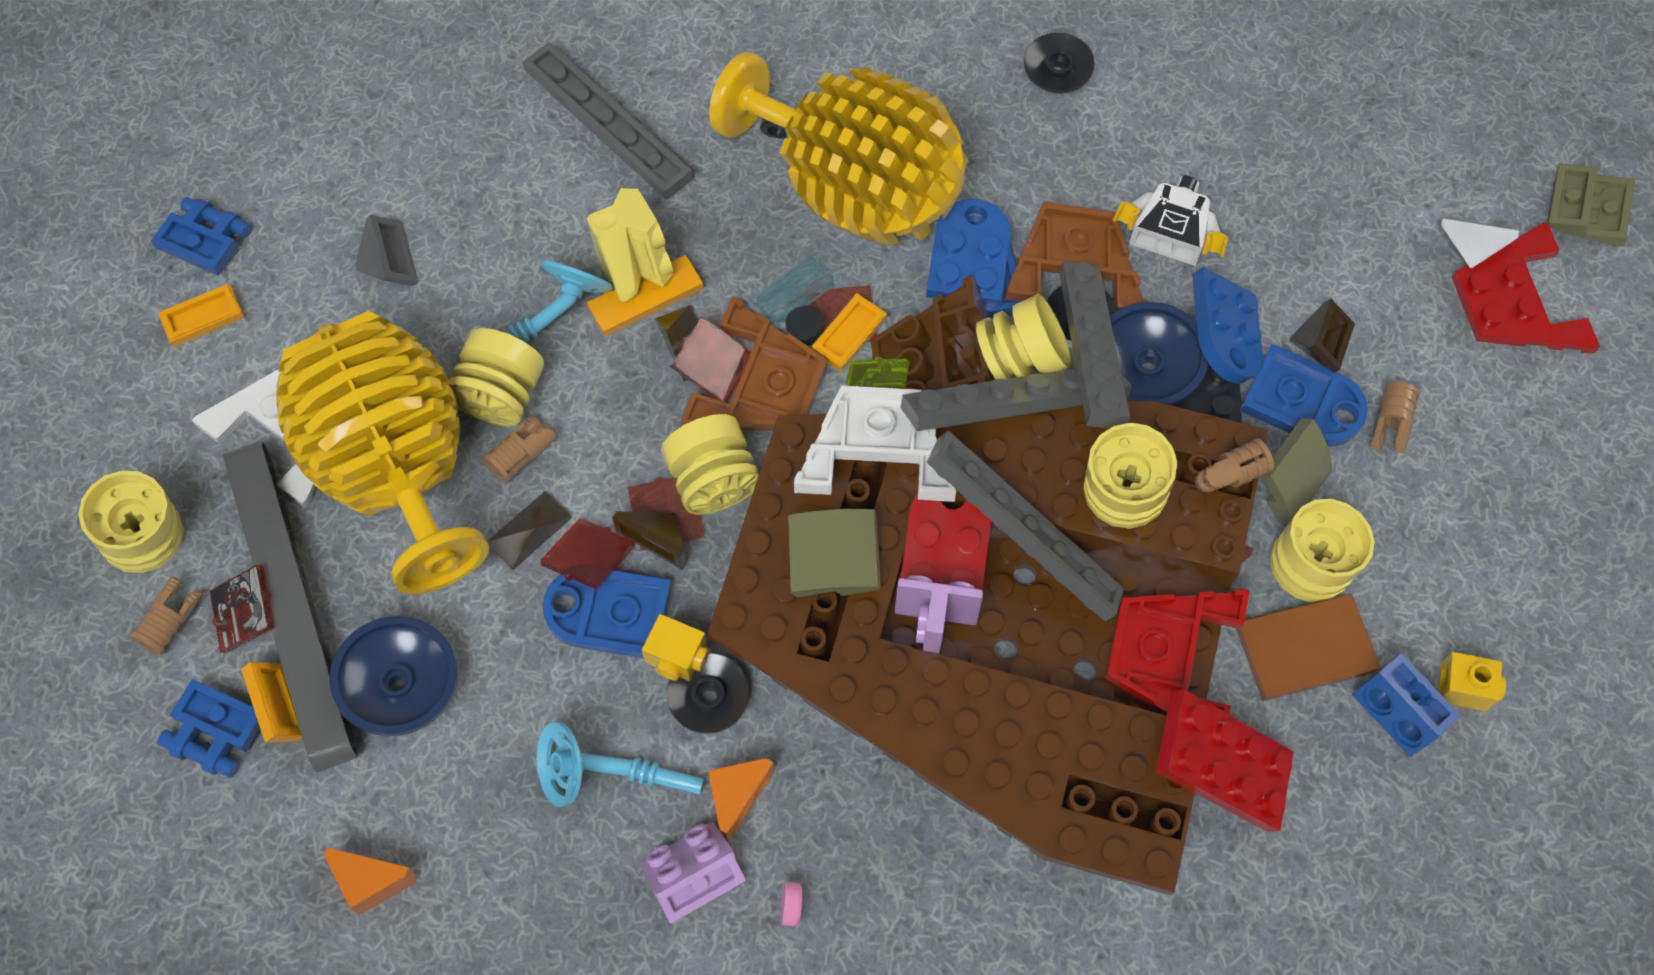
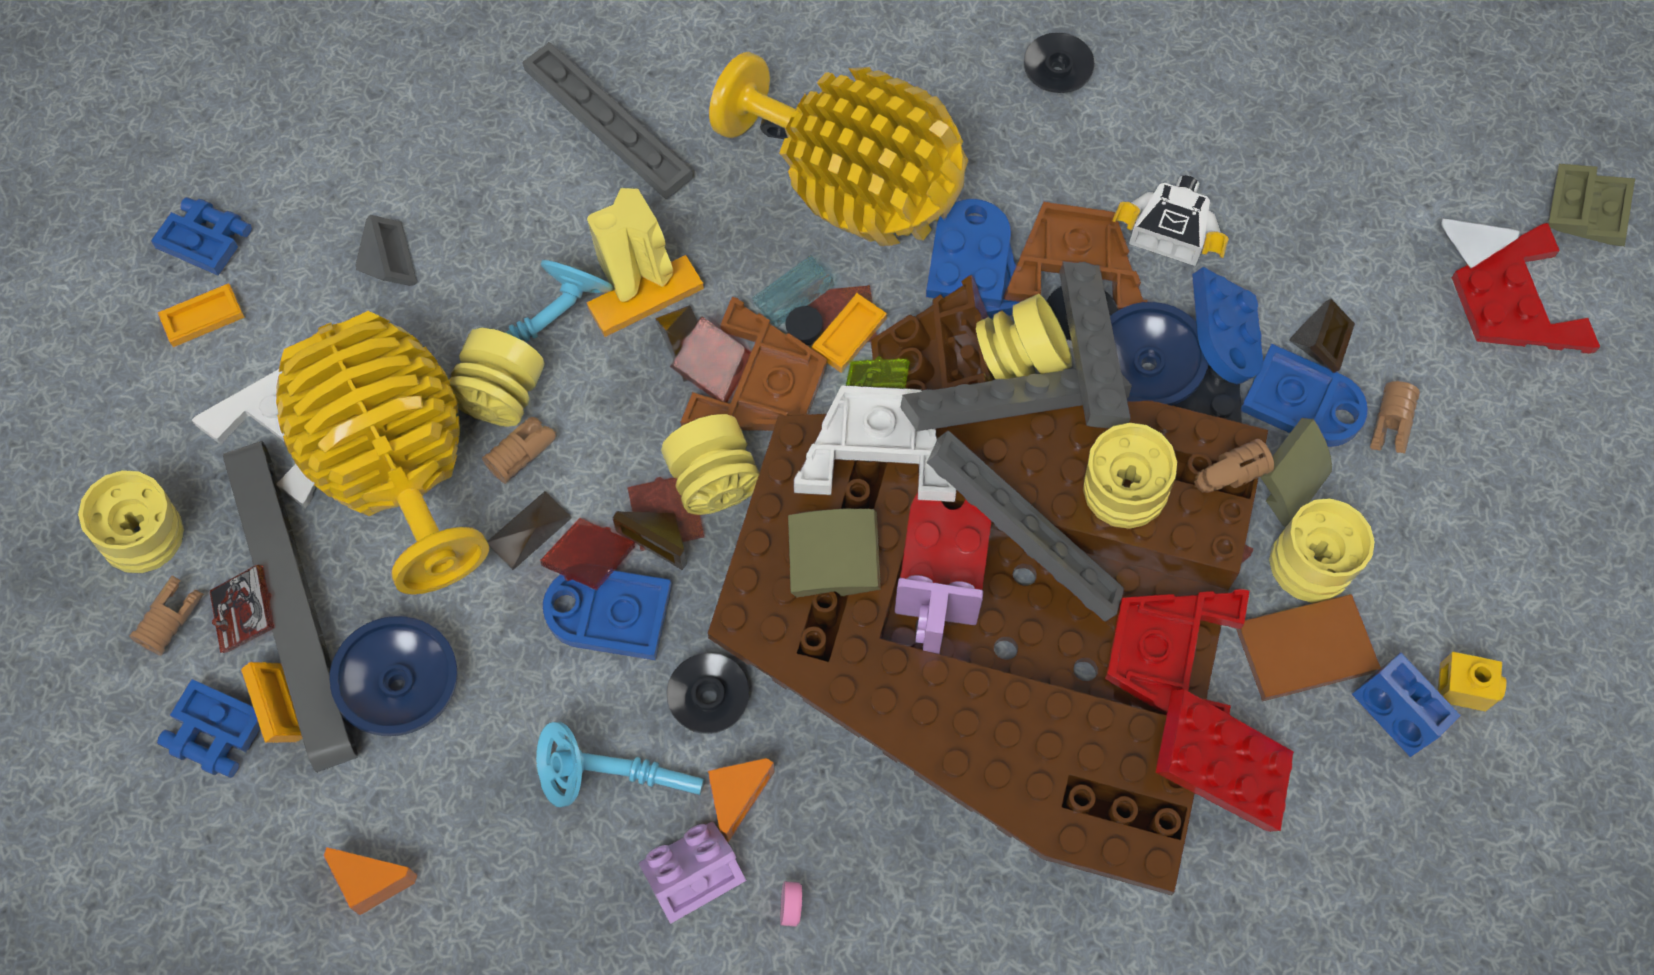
yellow brick [642,614,710,681] -> none

